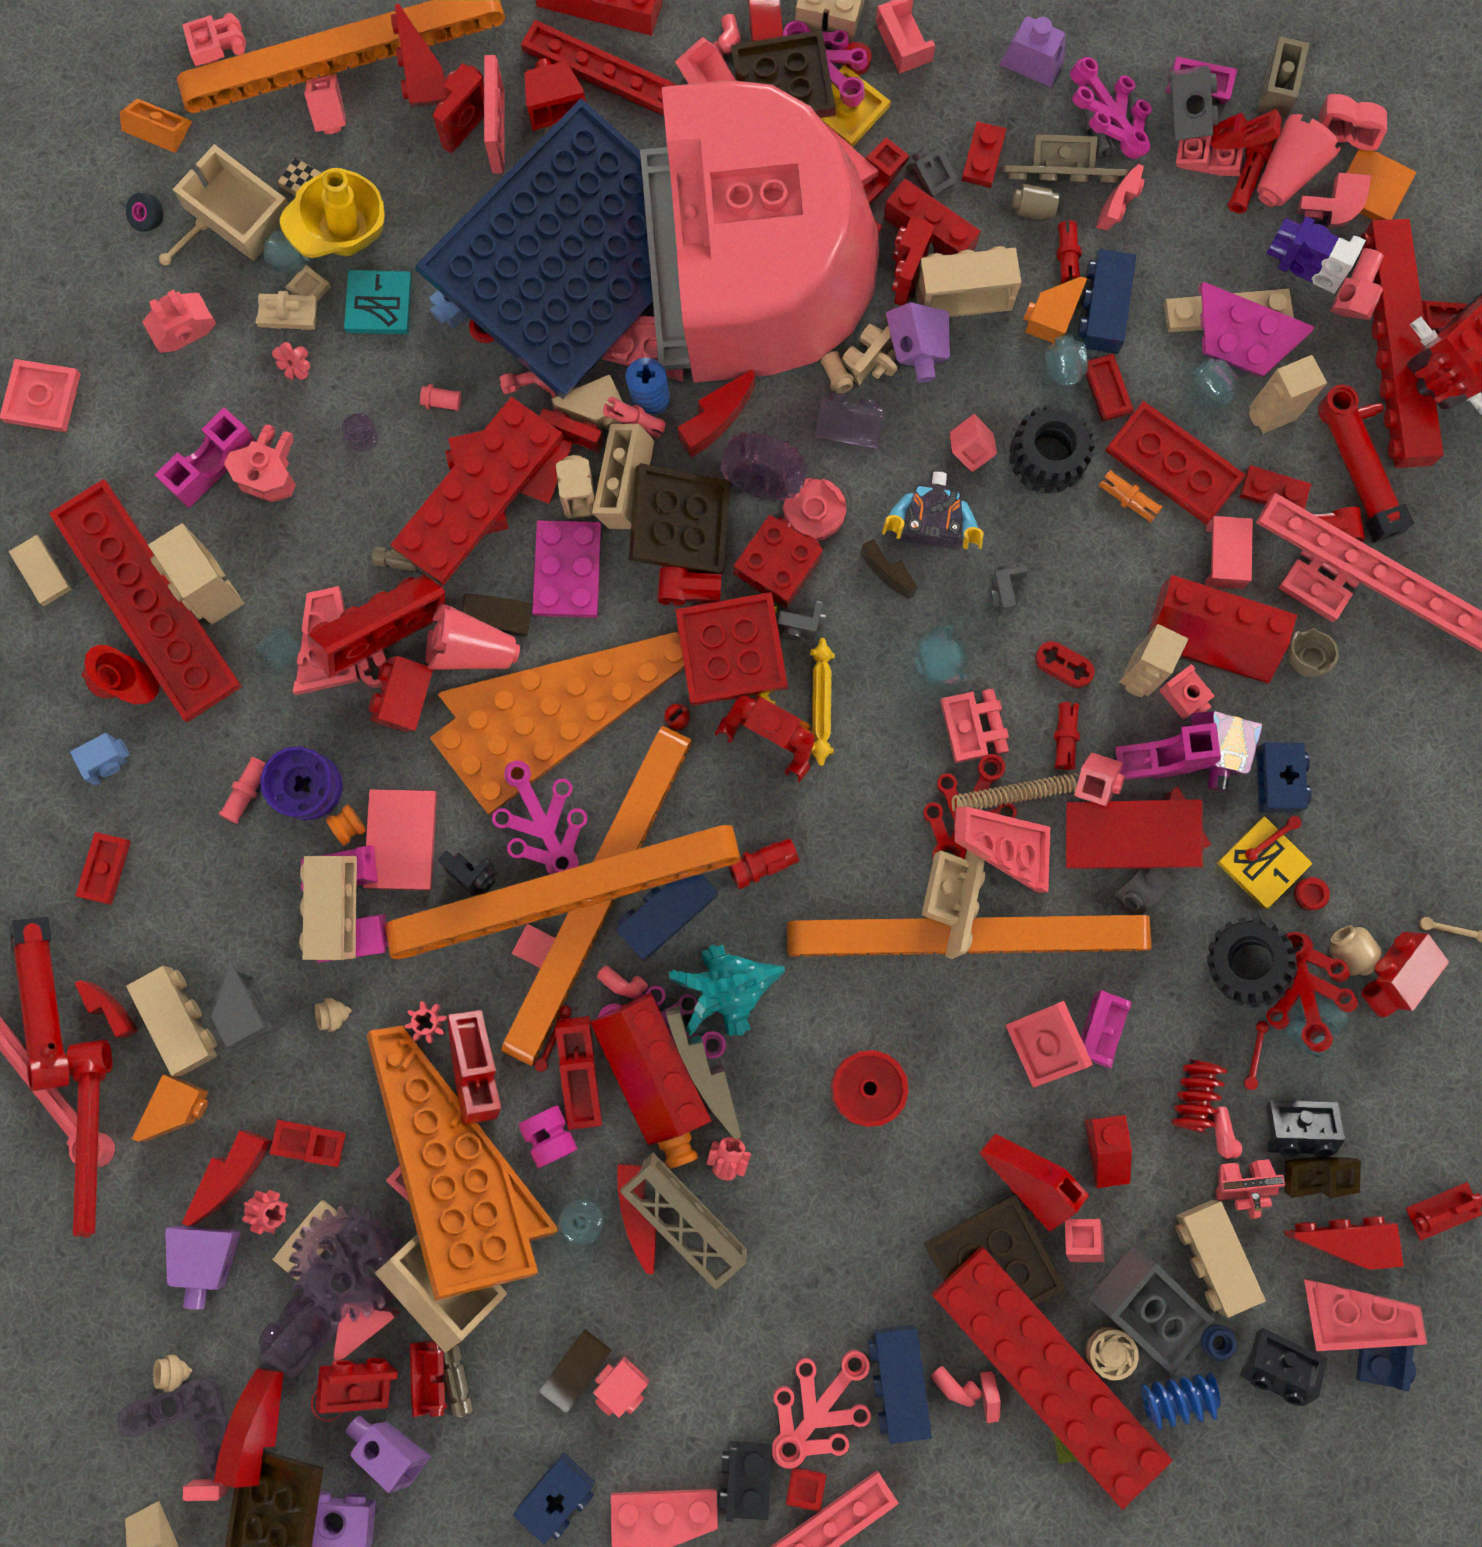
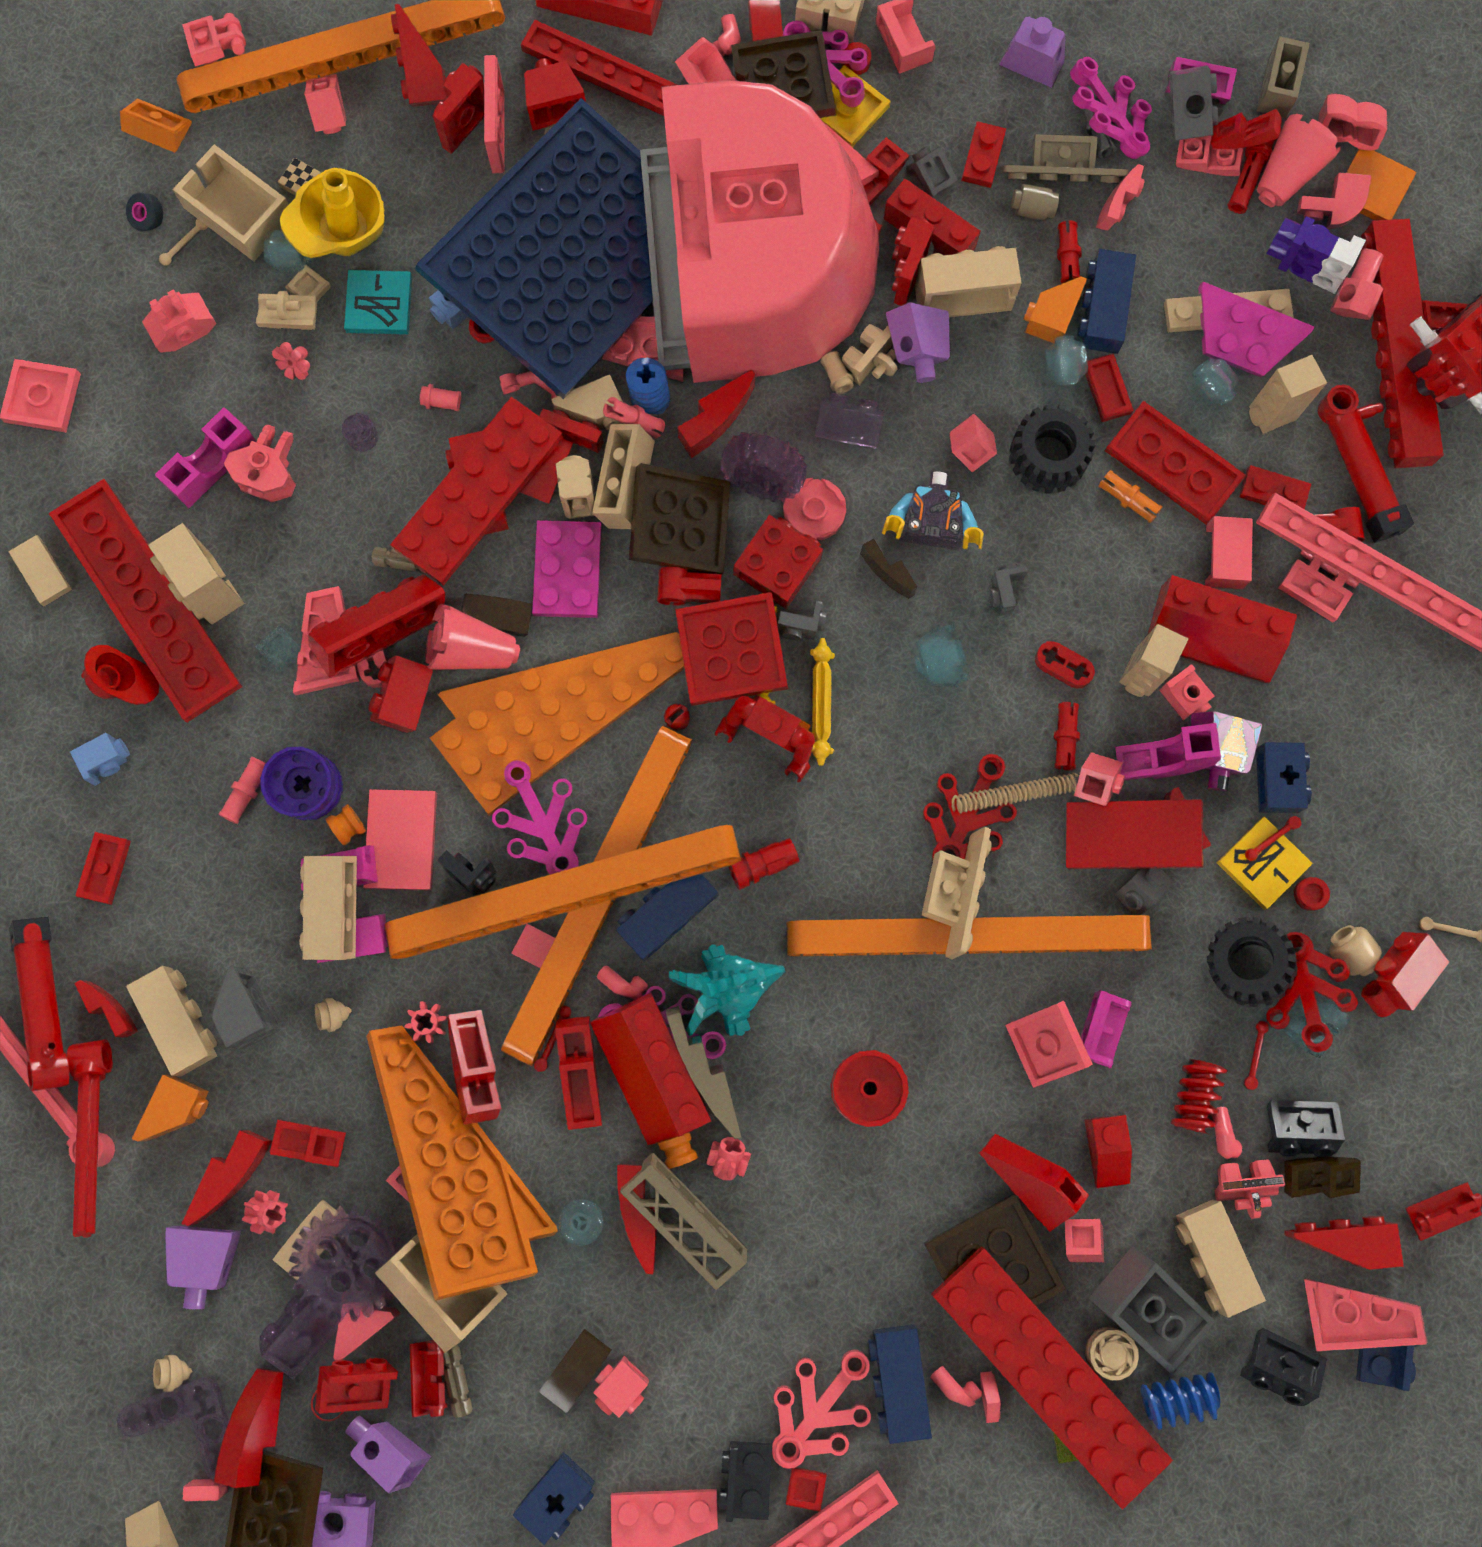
dark pink wheel [518,1105,578,1169] -> none
coral plate [940,689,1009,763] -> none
coral wing [954,807,1050,893] -> none
dark blue plate [1201,1324,1236,1361] -> none
dark tan hair [1287,628,1339,677] -> none

